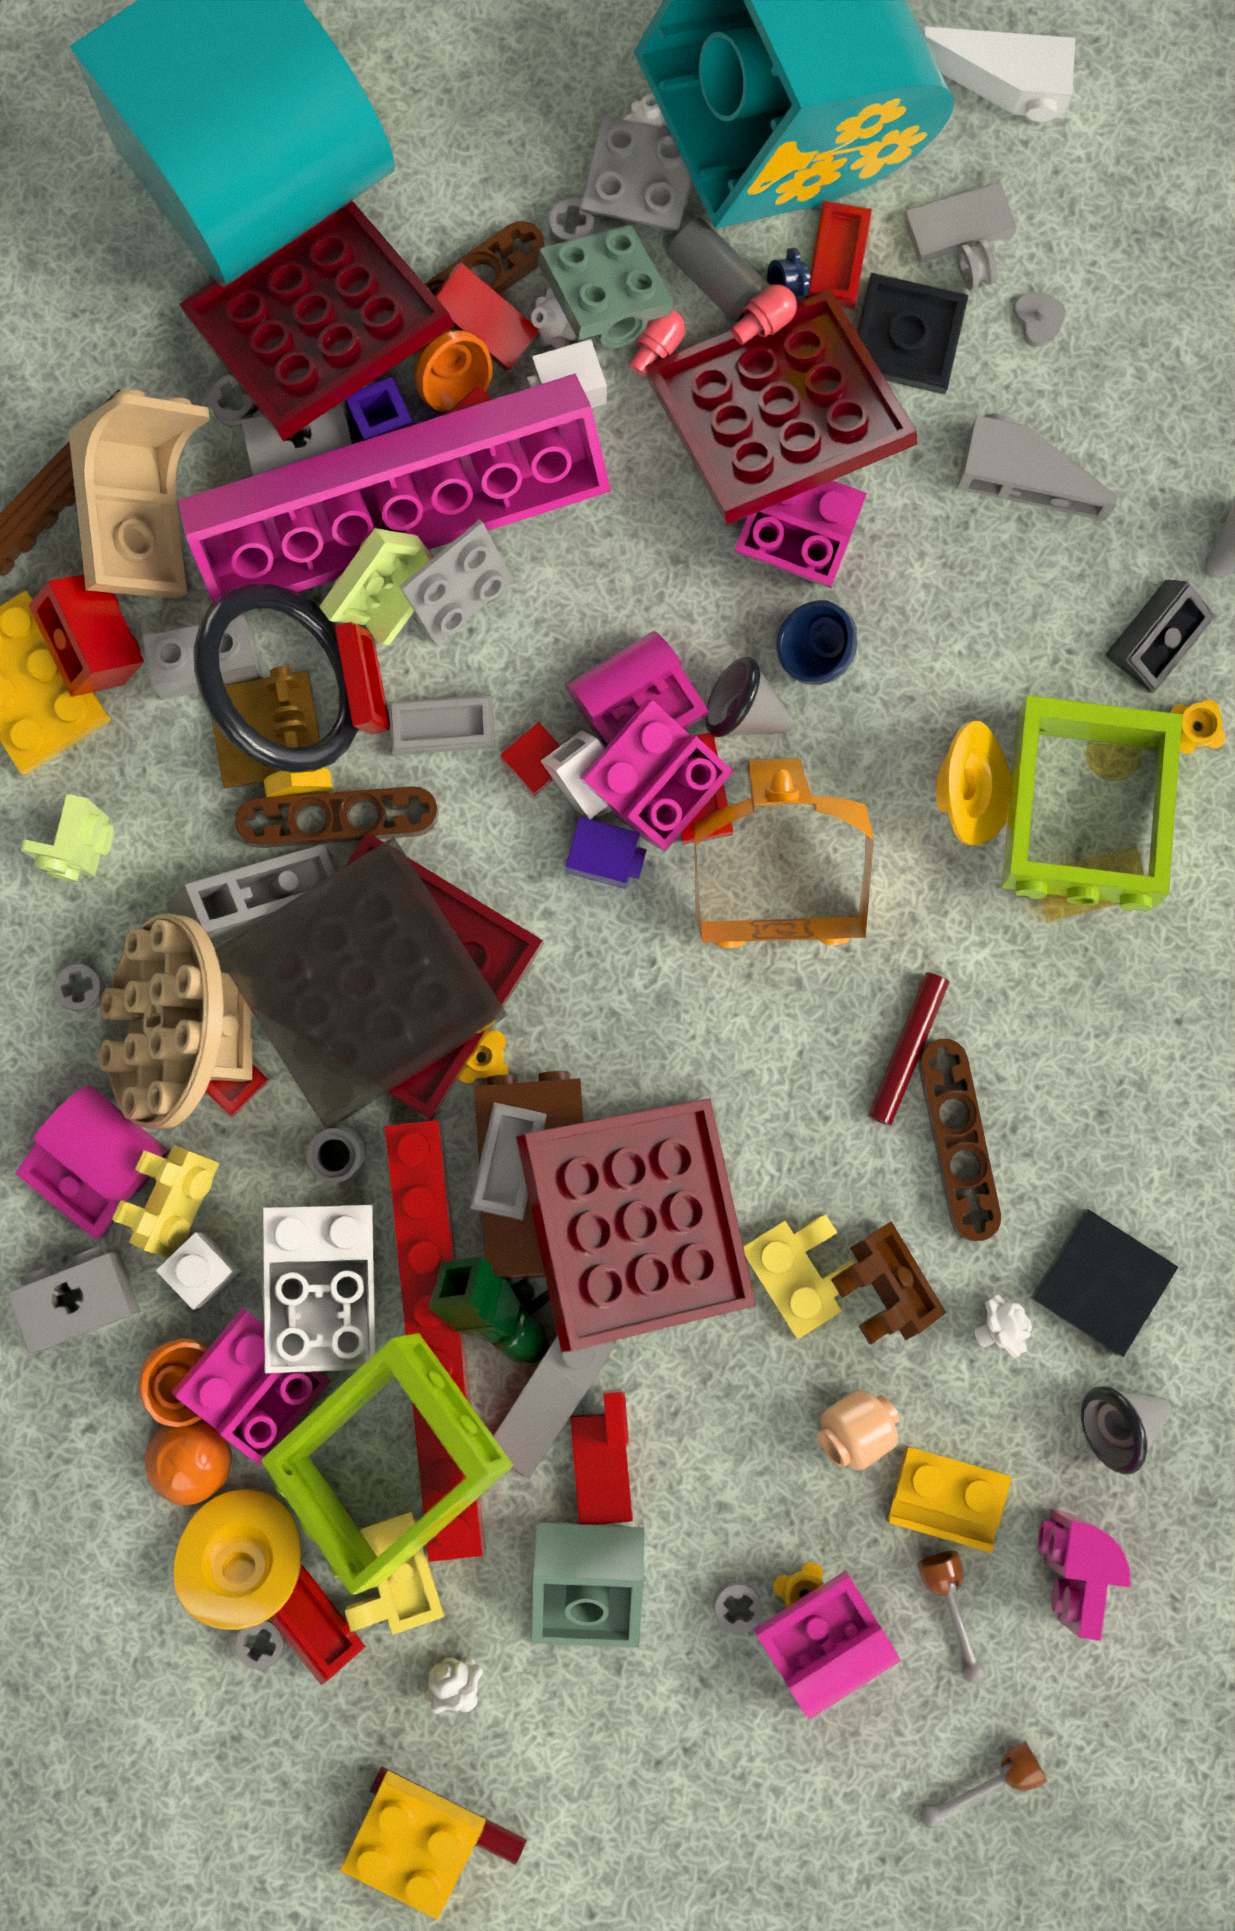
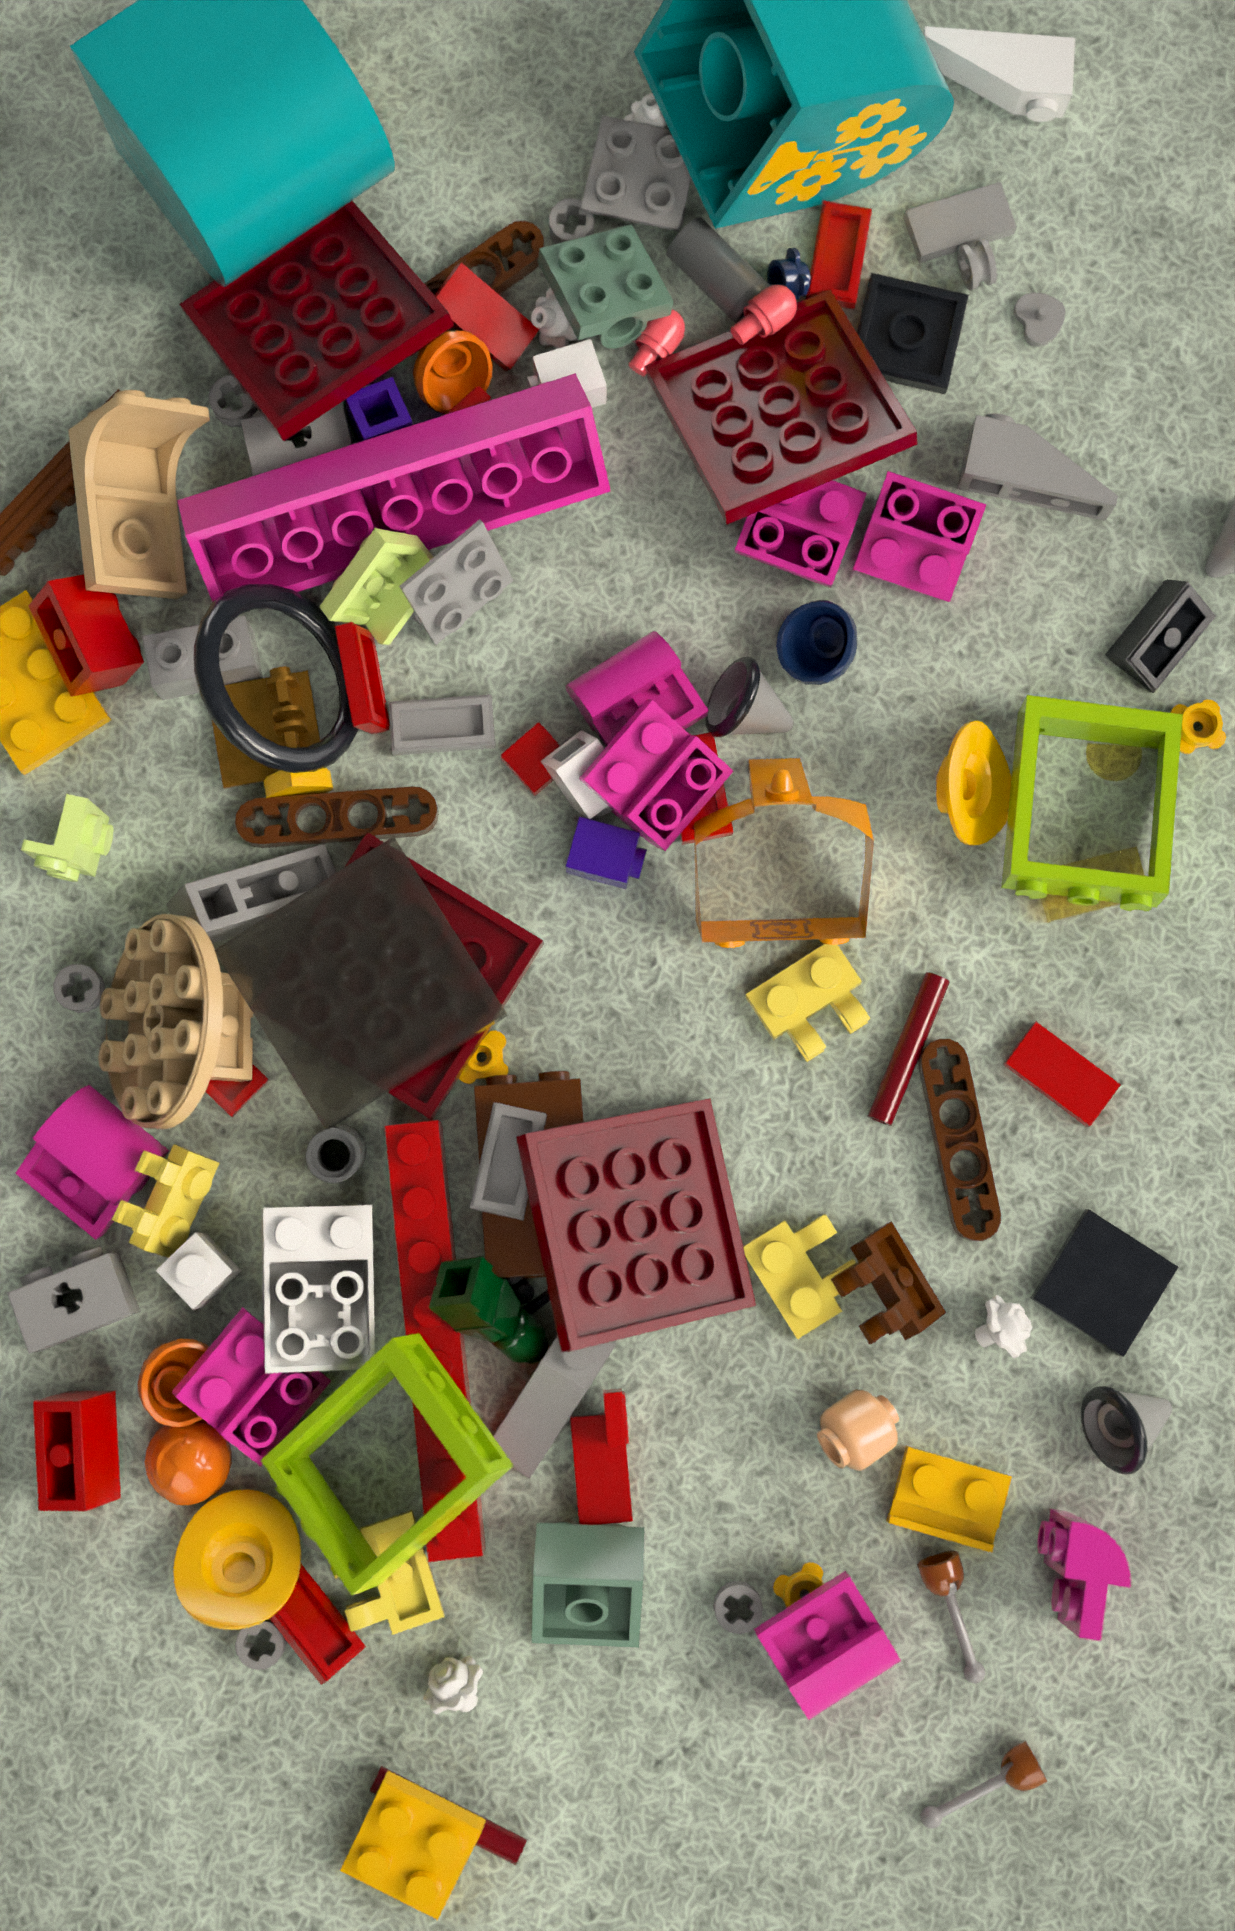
none -> red brick [33,1390,121,1512]
none -> light yellow plate [745,944,870,1062]
none -> dark pink brick [853,471,986,602]
none -> red tile [1003,1021,1121,1127]

